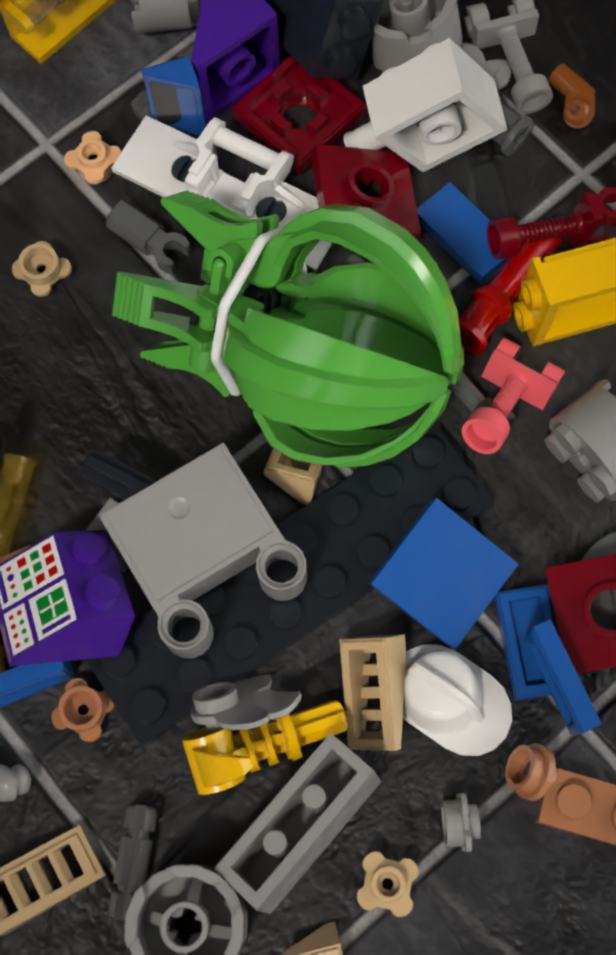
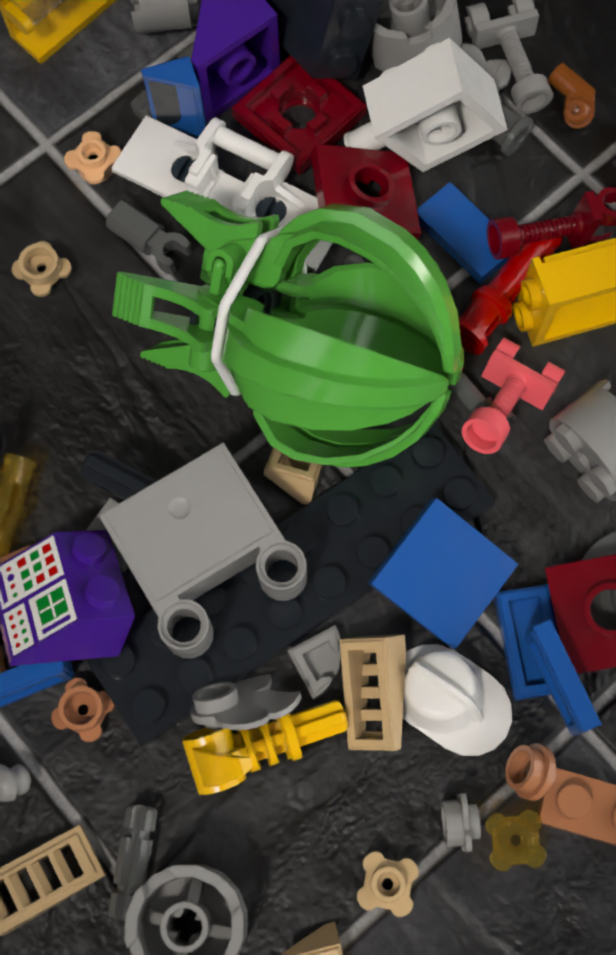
light grey brick [214,733,382,914] -> none
none -> light grey tile [288,625,341,701]
none -> clear yellow plate [485,810,547,871]

